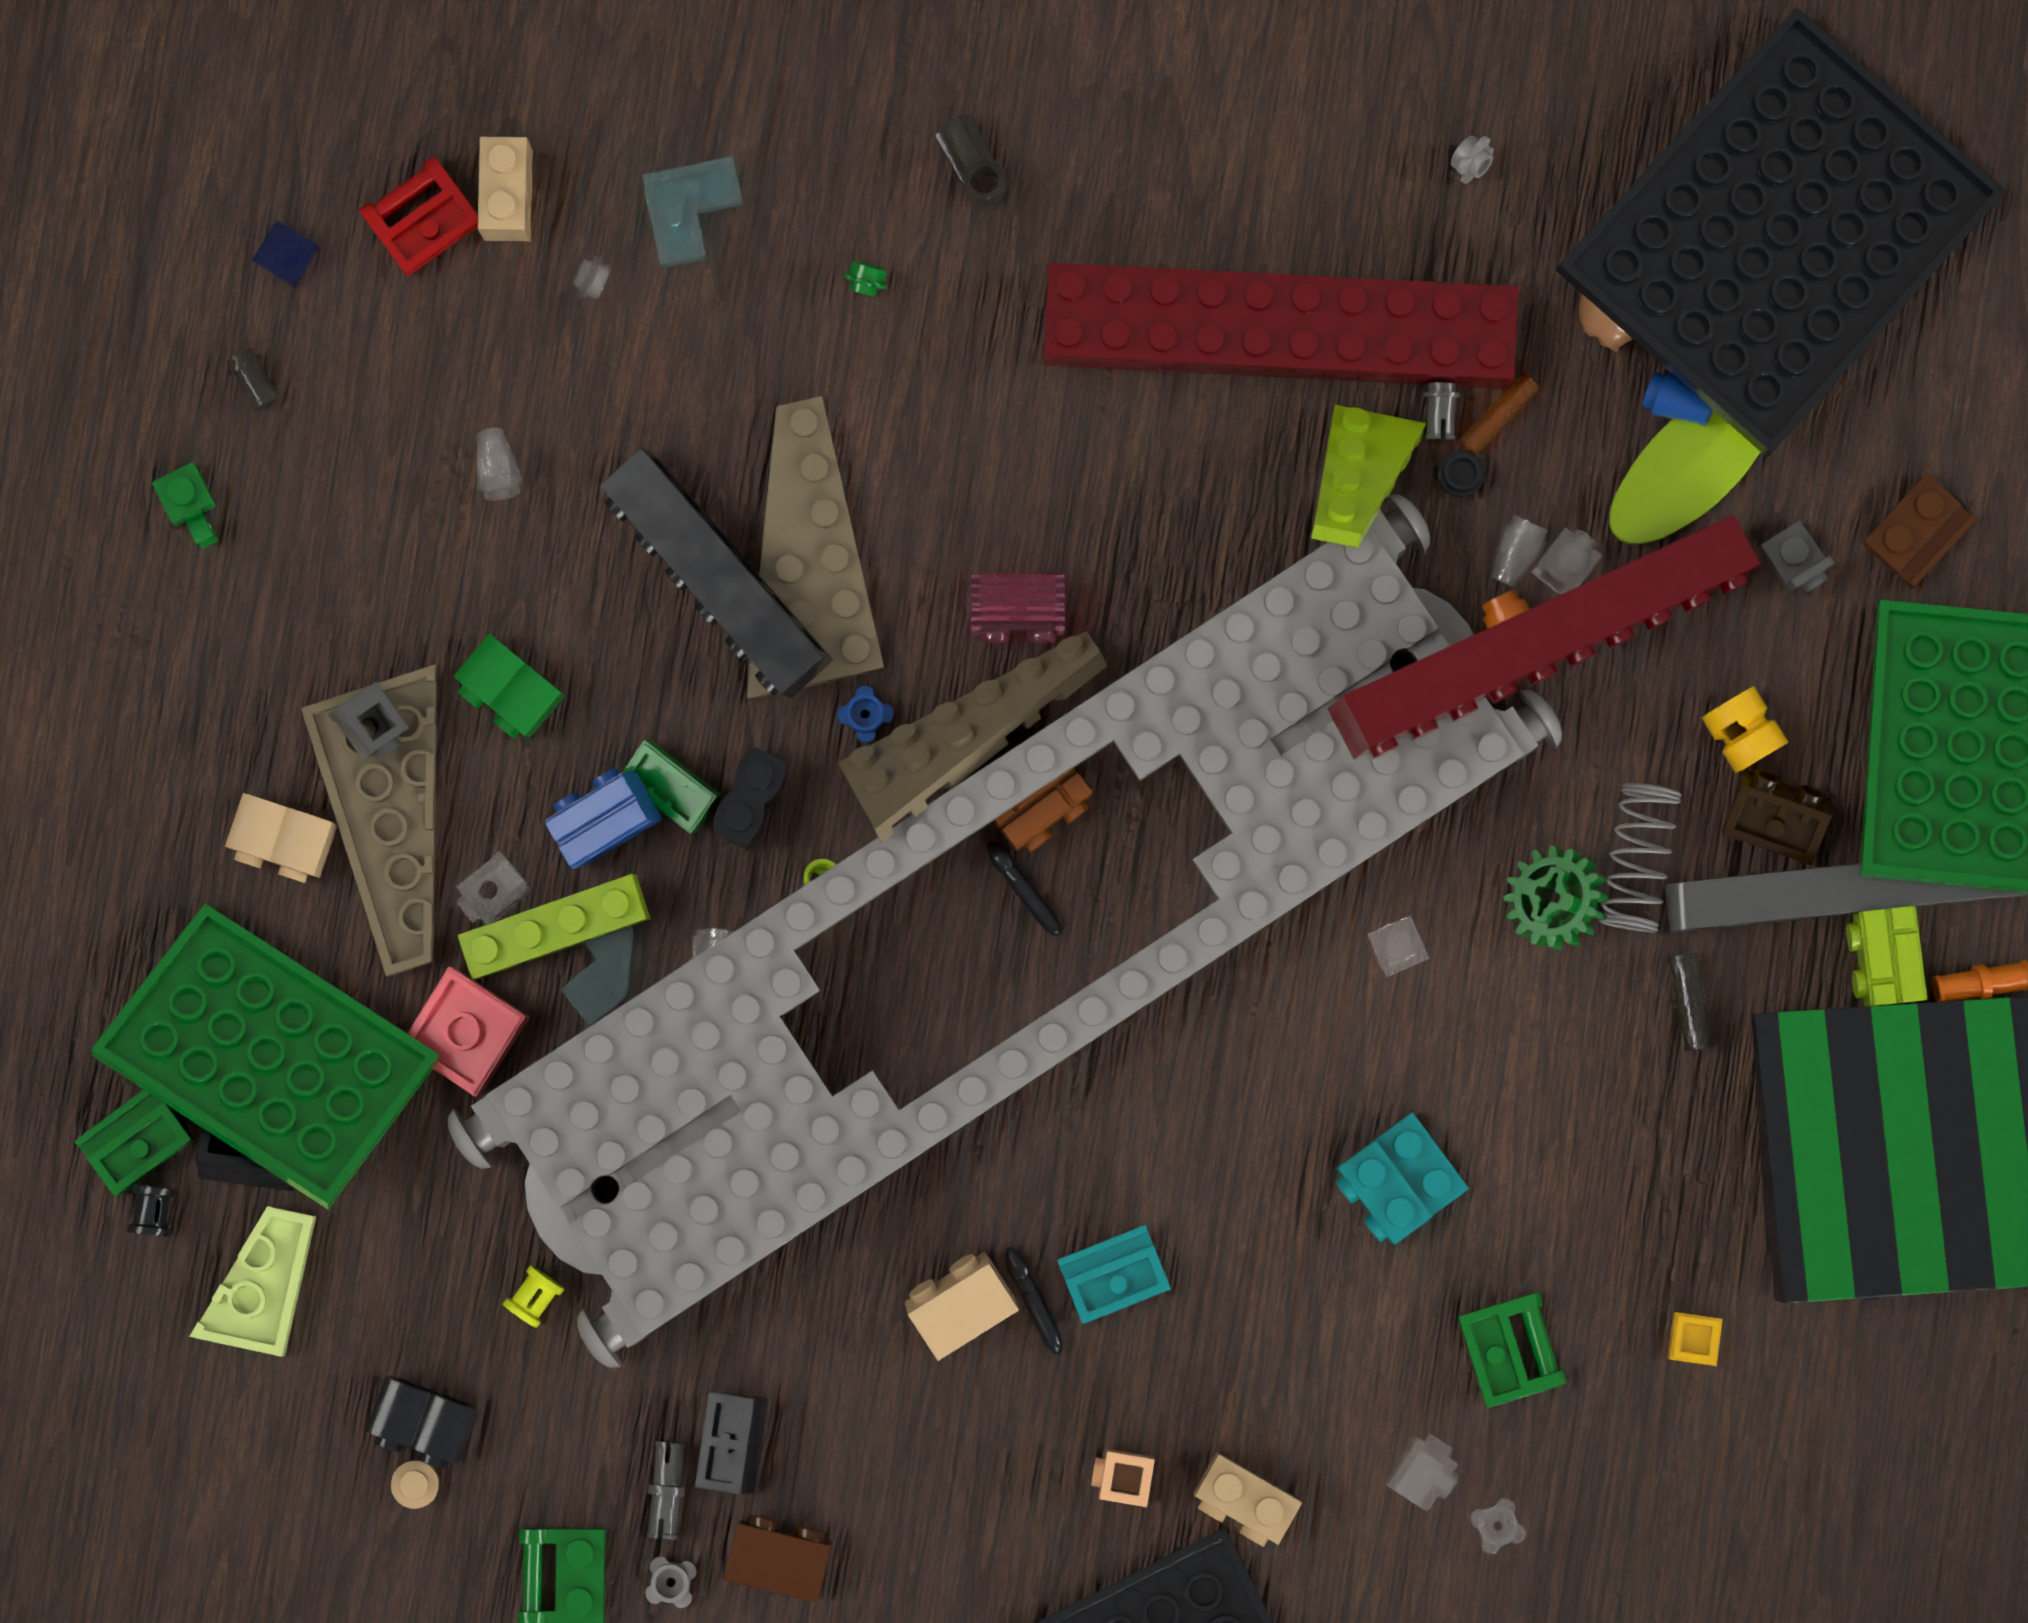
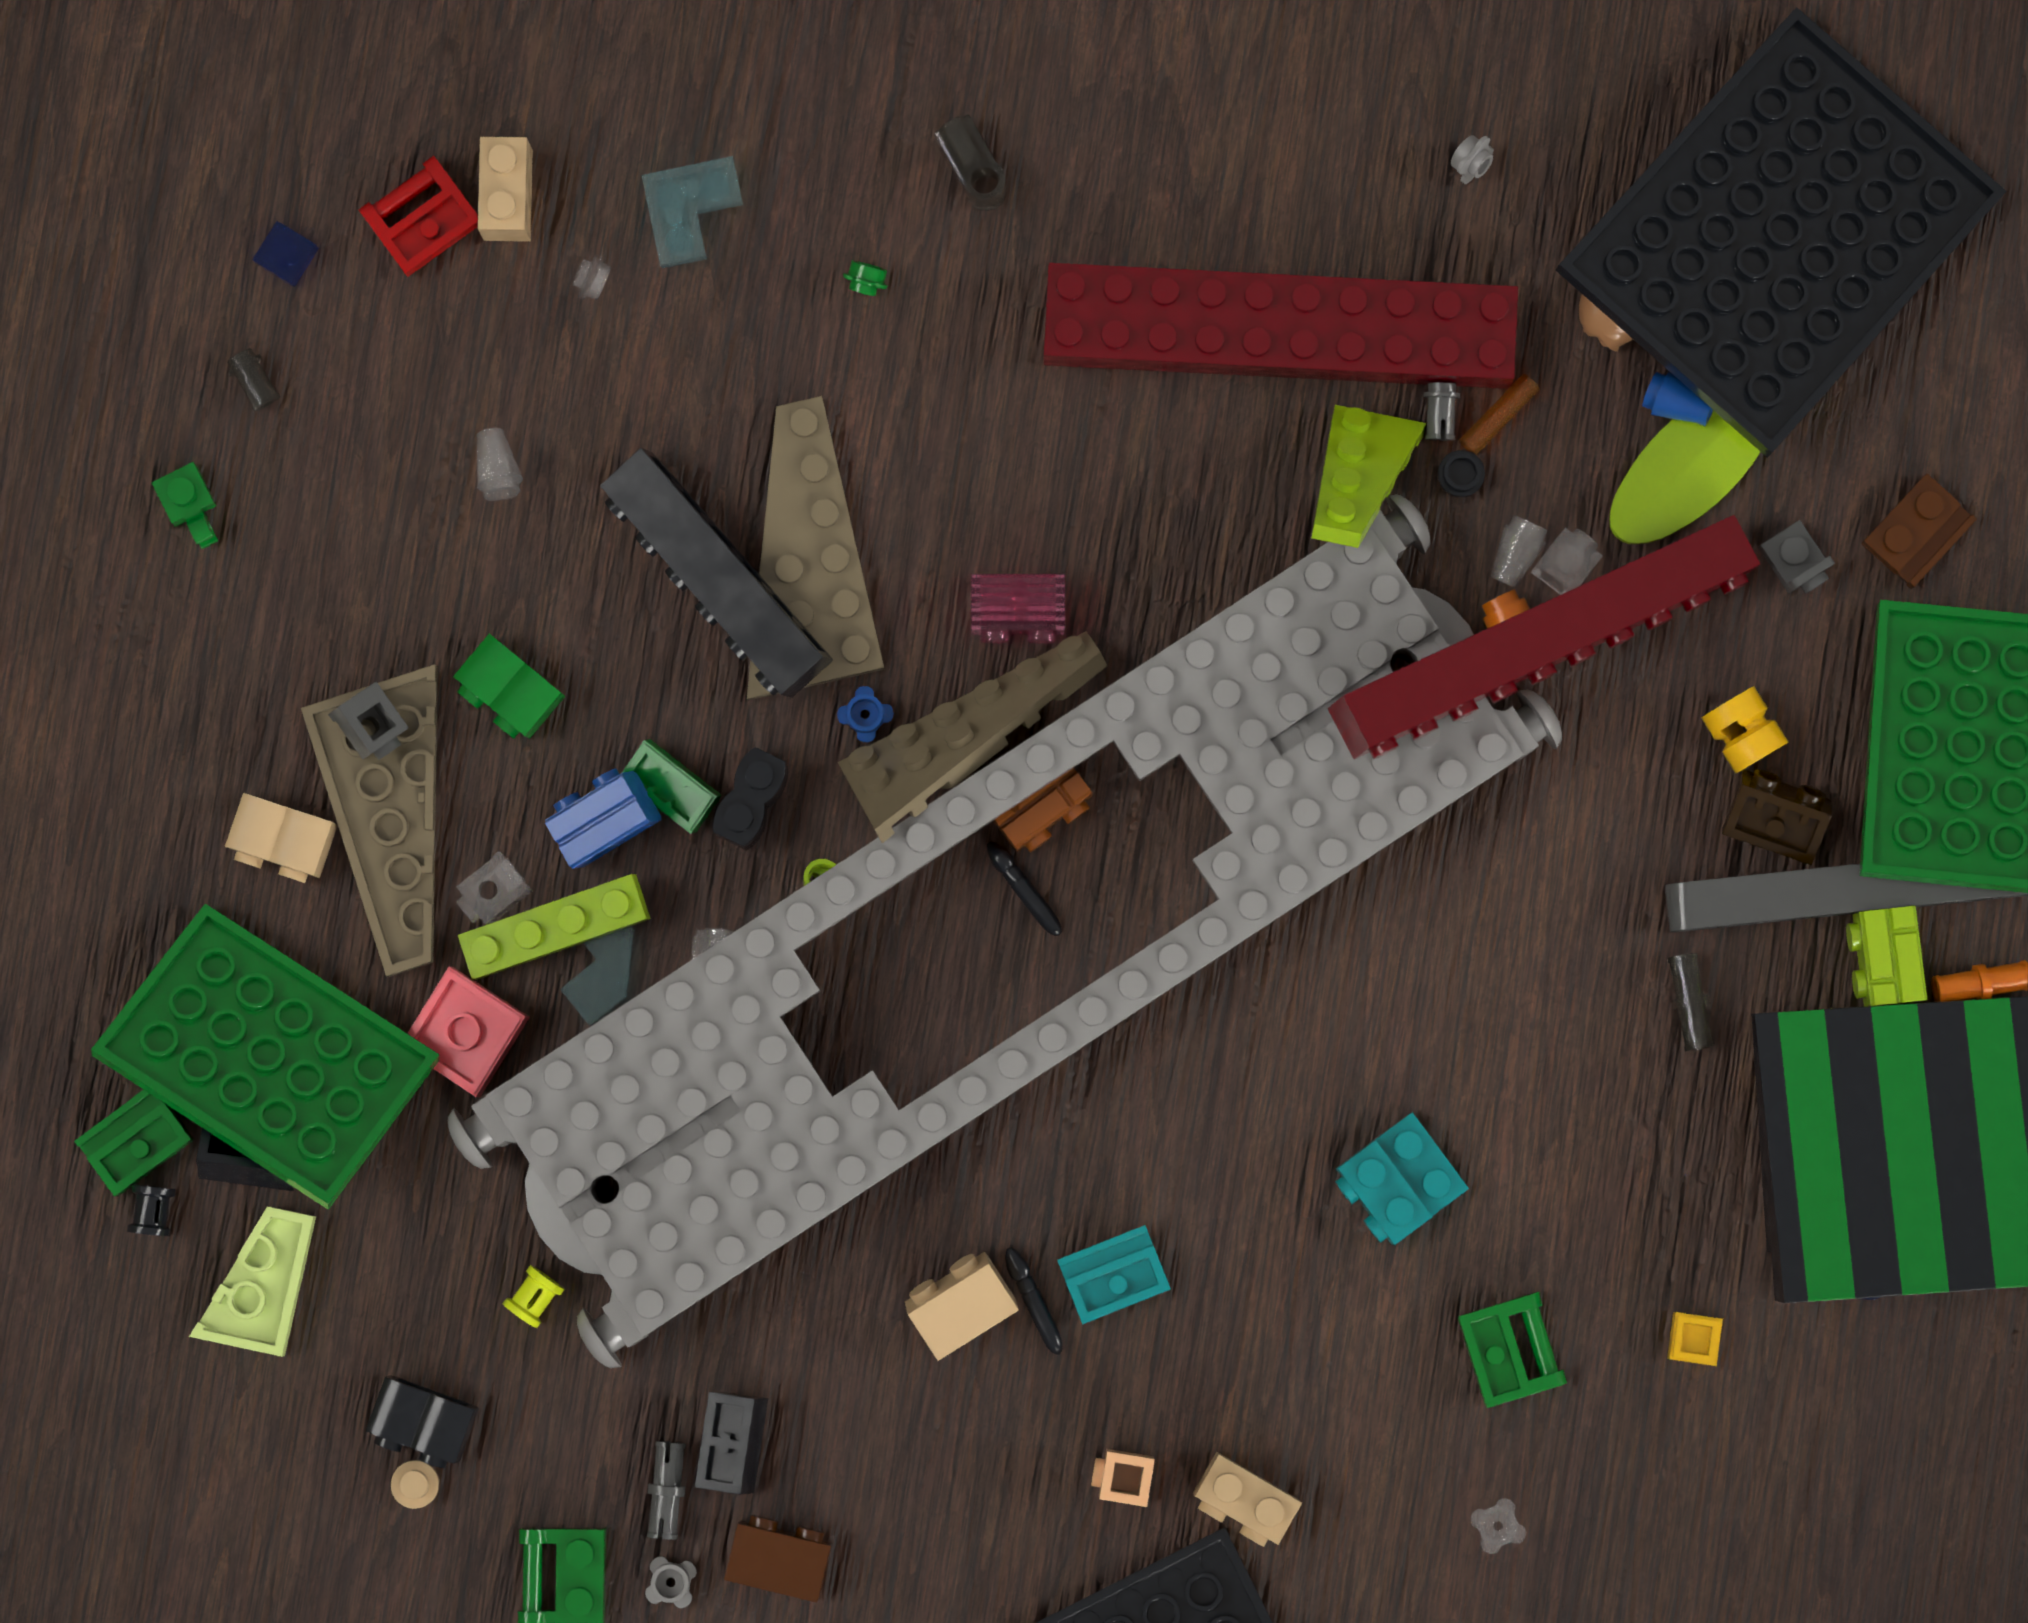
clear plate [1366,915,1430,978] -> none
clear brick [1384,1433,1459,1512] -> none
green gear [1503,846,1608,950] -> none
light grey piece [1599,782,1682,933] -> none

